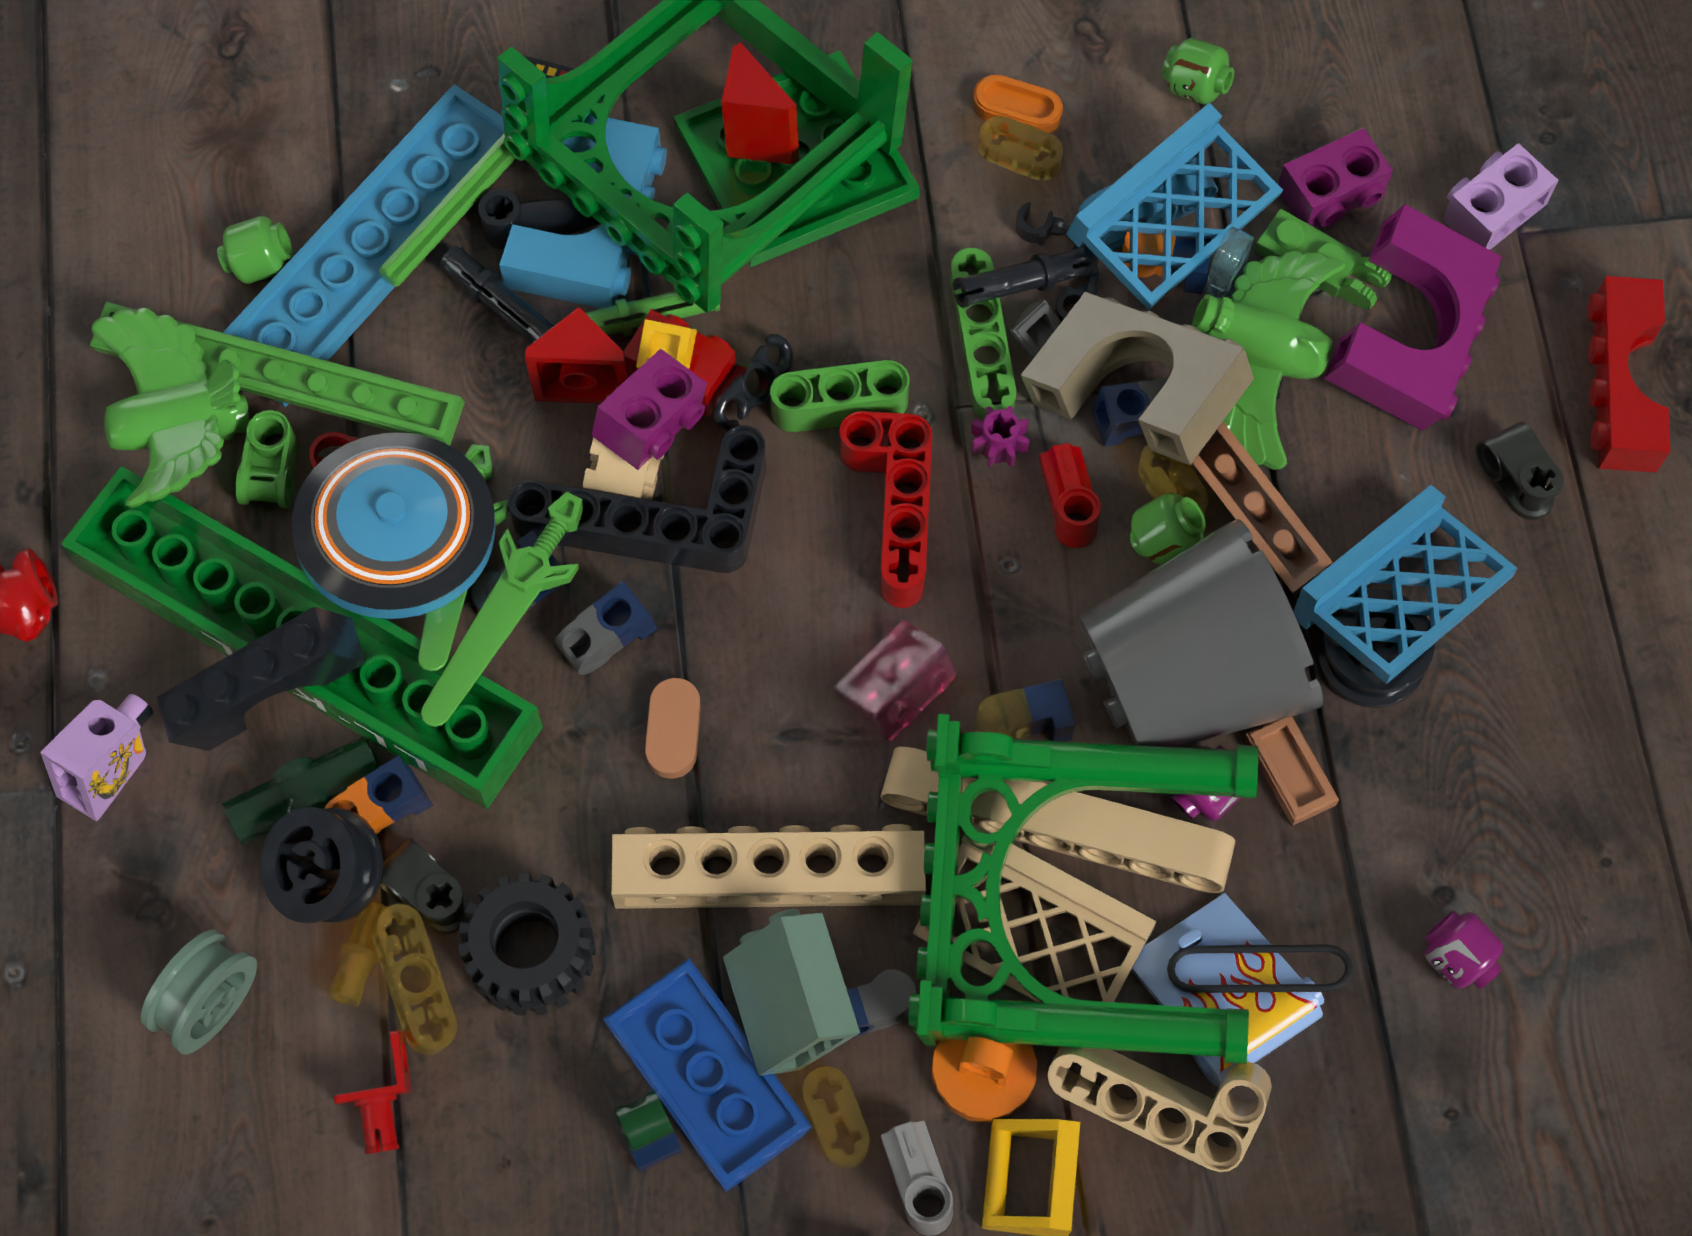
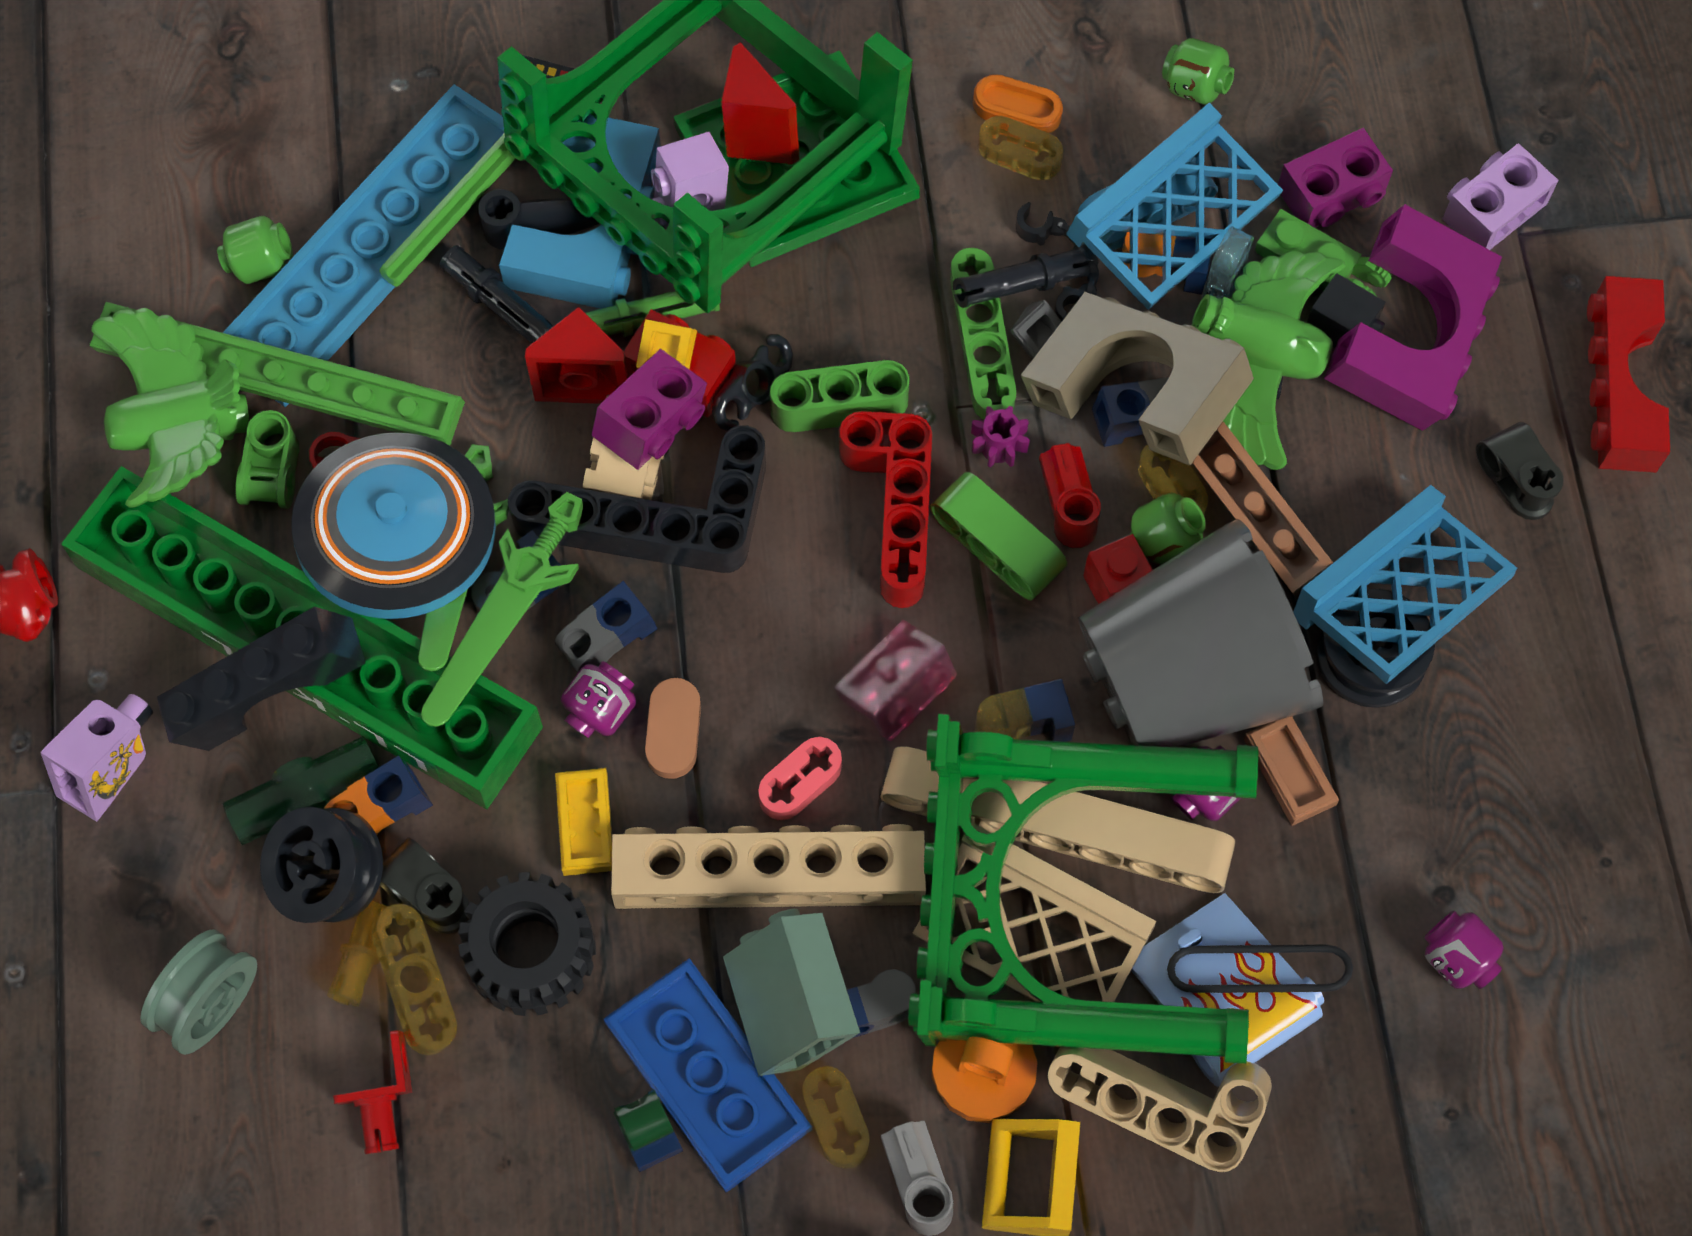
none -> yellow plate [555,768,612,876]
none -> magenta head [561,661,636,739]
none -> lavender brick [651,132,729,229]
none -> coral beam [758,737,842,821]
none -> bright green beam [930,472,1067,600]
none -> red brick [1083,534,1152,604]
none -> black brick [1307,273,1386,348]

